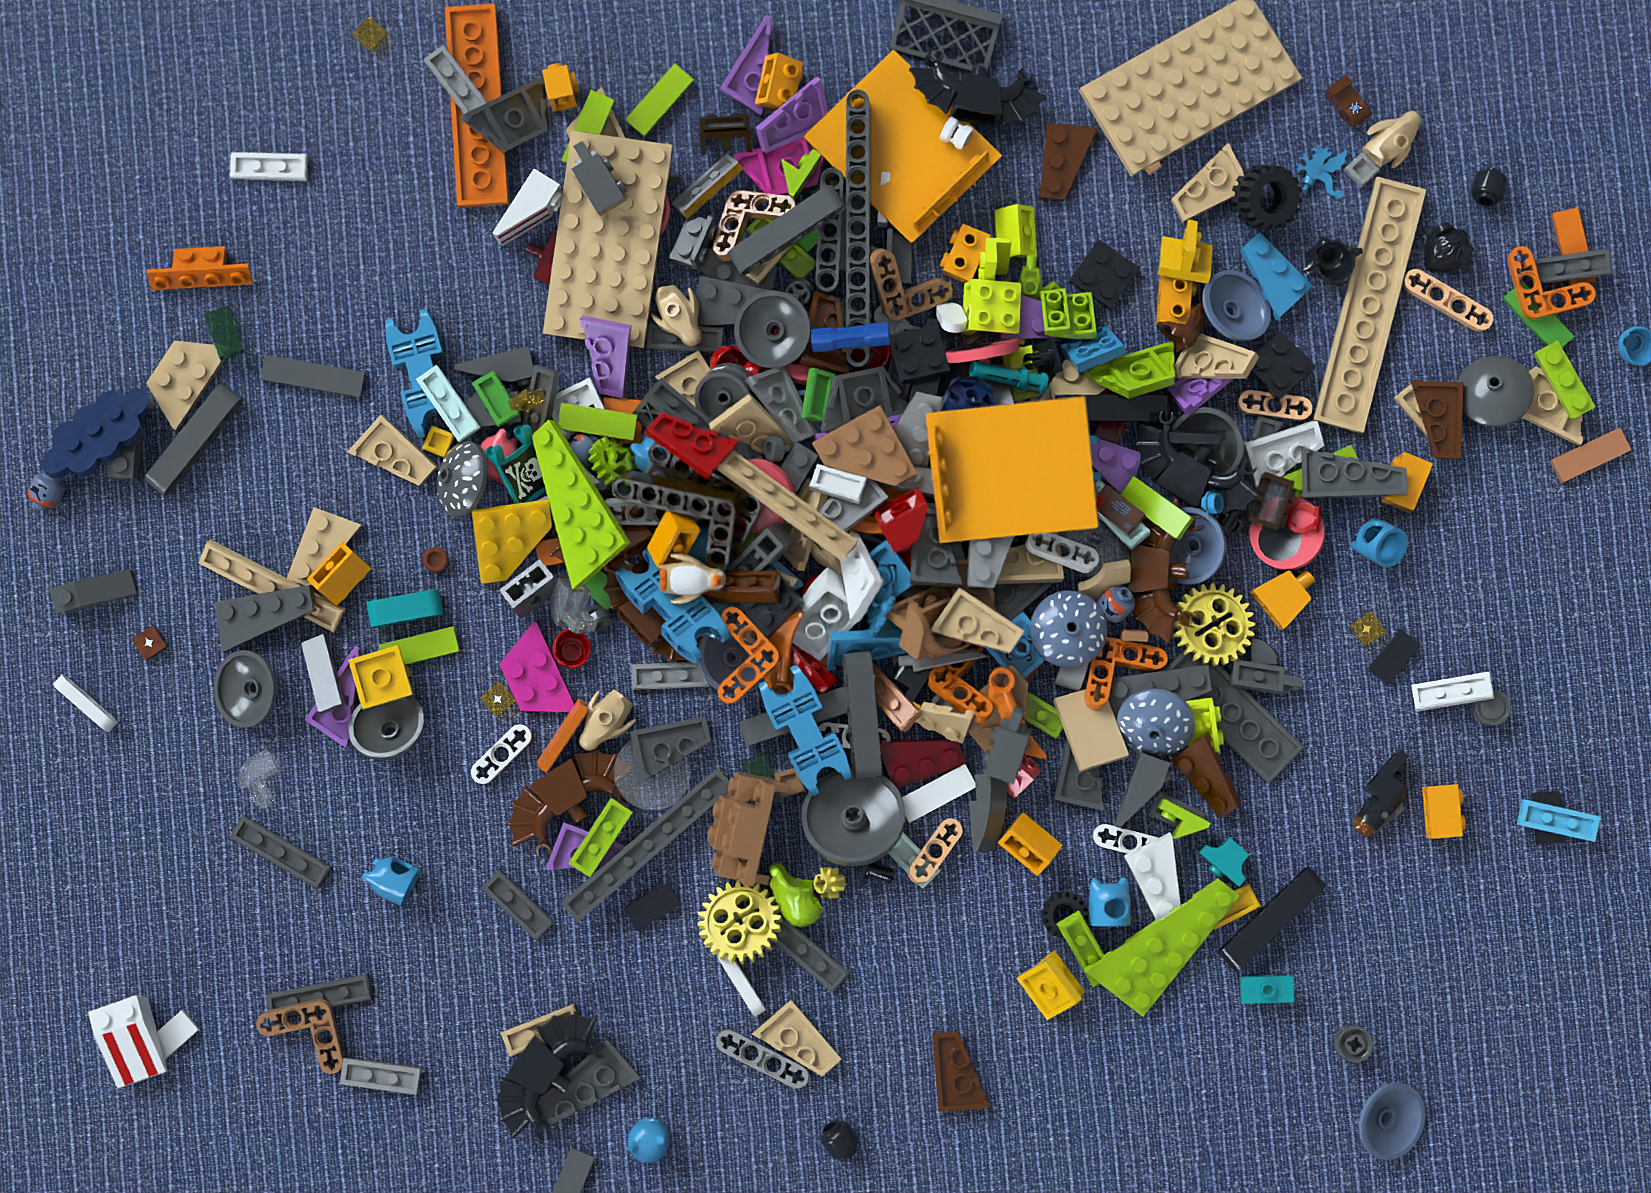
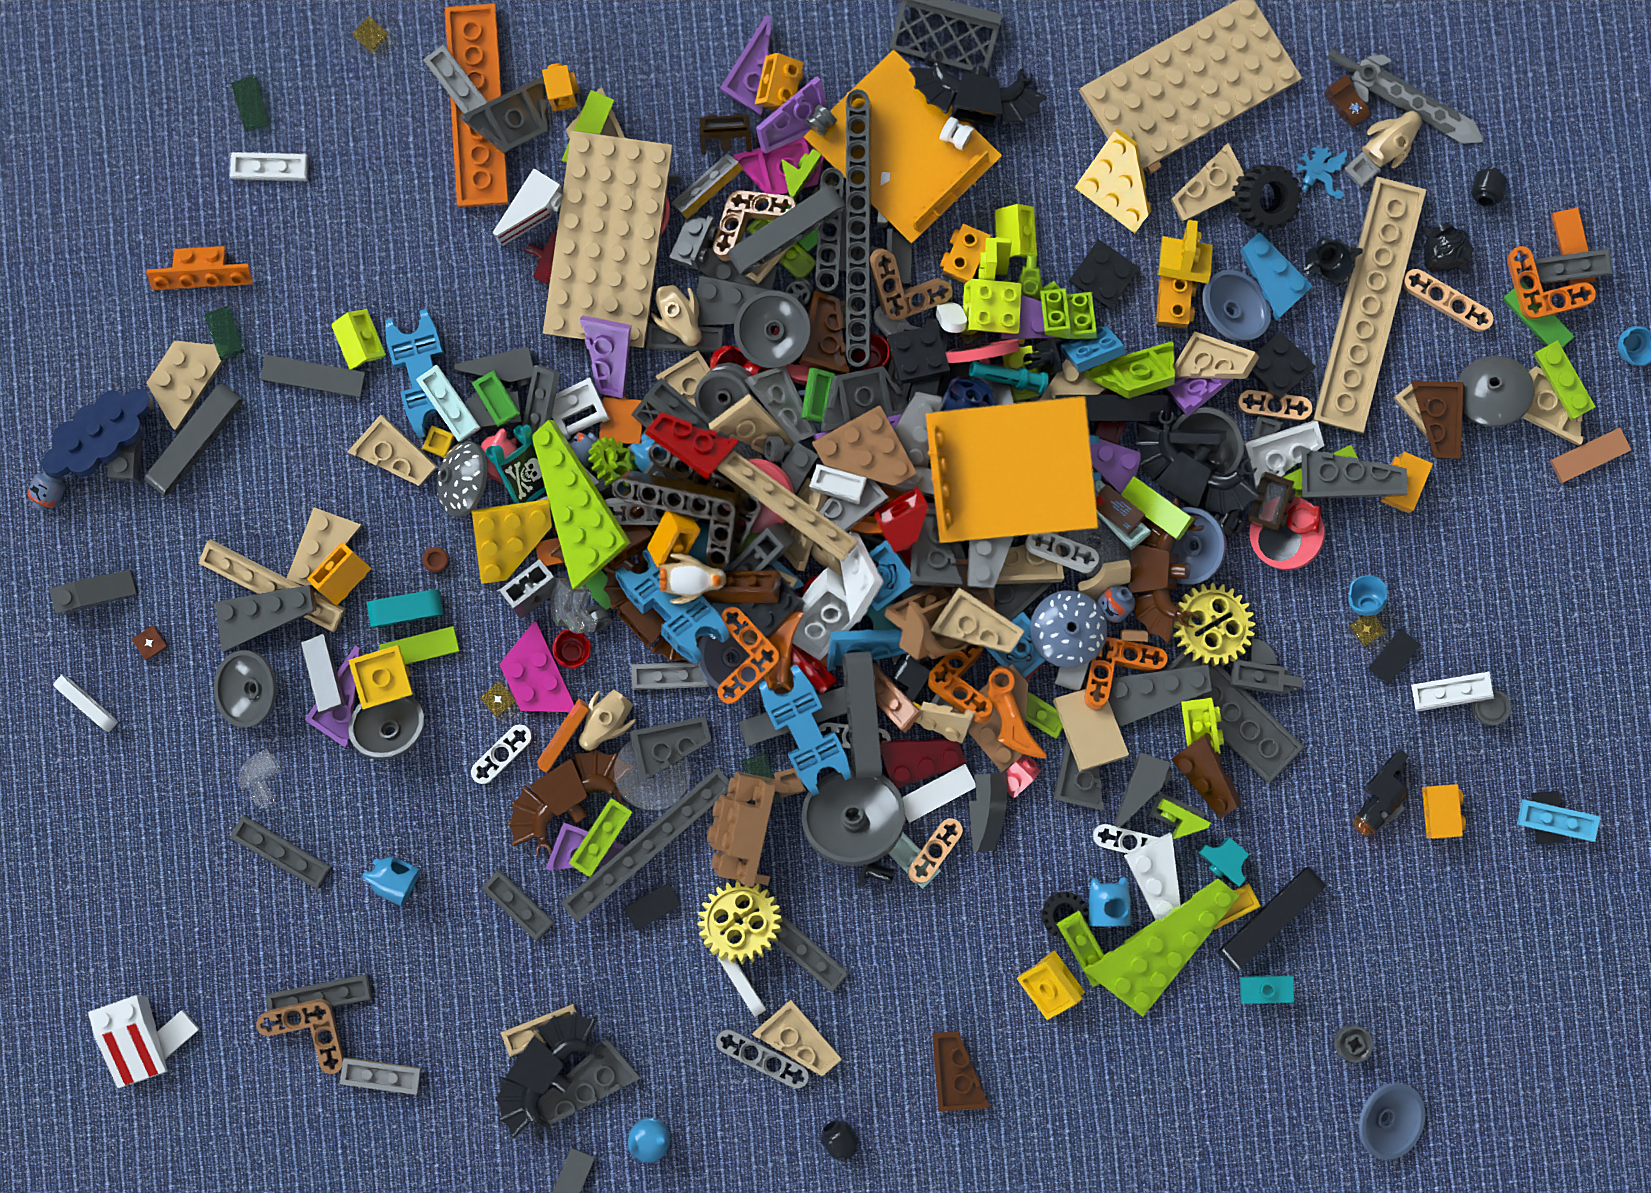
clear yellow tile [508,389,545,411] -> none
lime tile [558,402,638,440] -> none
dark grey hinge [572,141,627,216] -> none
lime tile [625,64,694,138] -> none
lime piece [769,862,824,927] -> none
blue axle [811,322,891,352] -> none
light yellow gear [814,867,846,899] -> none
dark azure piece [867,581,895,636] -> none
light grey bar [898,649,987,672] -> none
dark grey hinge [982,706,1032,784] -> none
light orange brick [998,812,1063,876] -> none
reddish brown wing [1039,123,1097,202] -> none
sand blue dish [1117,689,1195,757] -> none
reddish brown piece [1159,303,1207,352] -> none
dark azure plate [1201,491,1224,516] -> none
light orange torso [1250,570,1316,630] -> none
dark azure piece [1350,518,1408,567] -> none
none -> clear green tile [231,75,270,132]
none -> neon yellow panel [332,309,386,370]
none -> dark grey wheel [805,104,837,137]
none -> yellow plate [1075,128,1151,233]
none -> sword [1326,48,1483,144]
none -> dark azure hair [1348,575,1388,617]

